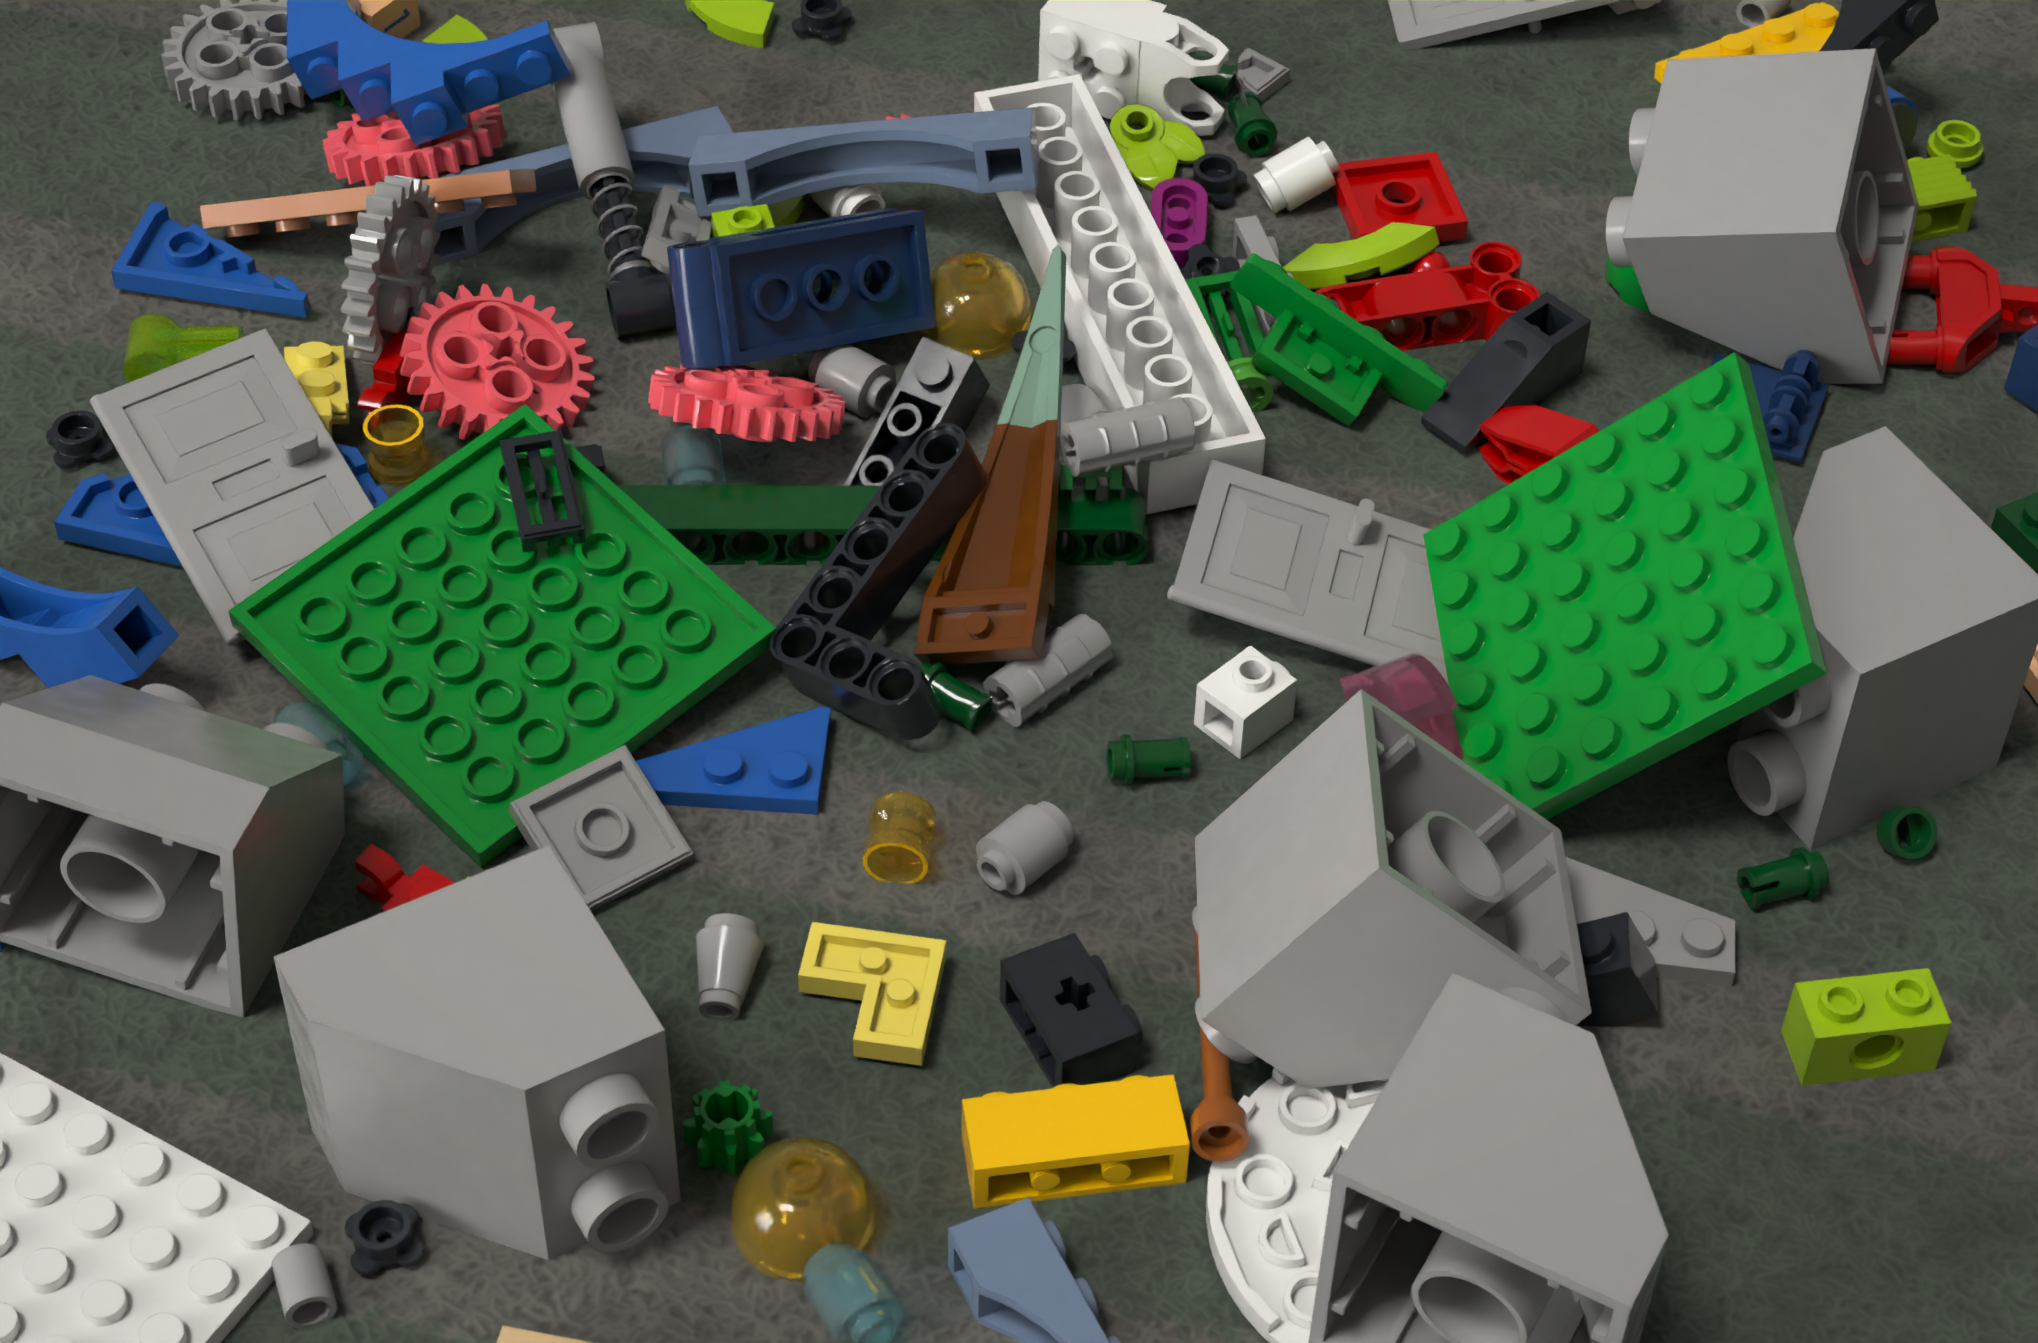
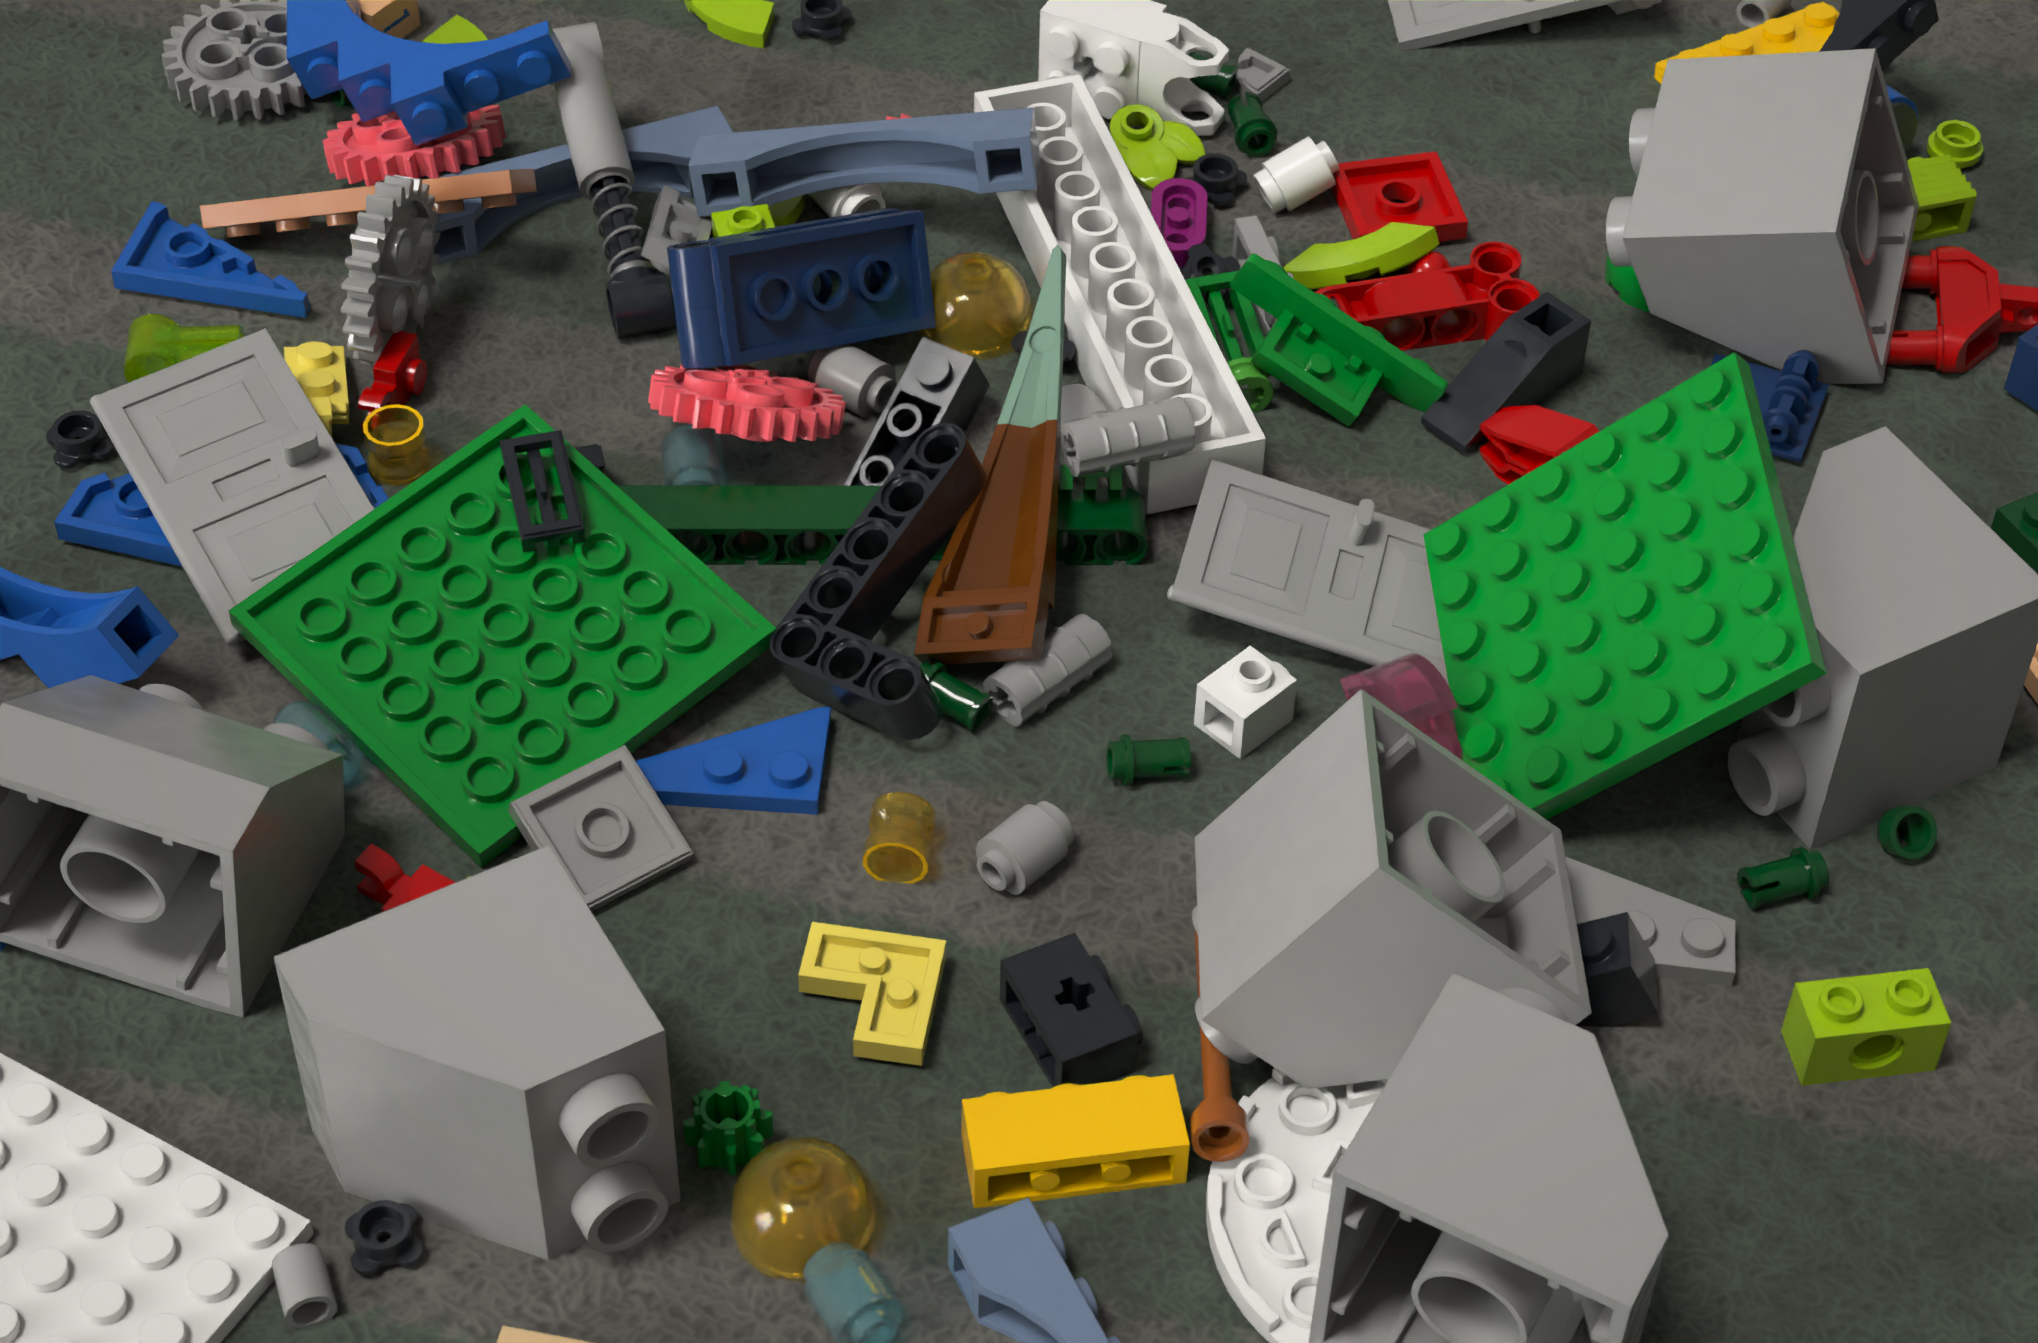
coral gear [400,284,595,440] -> none
light grey cone [696,913,764,1020] -> none

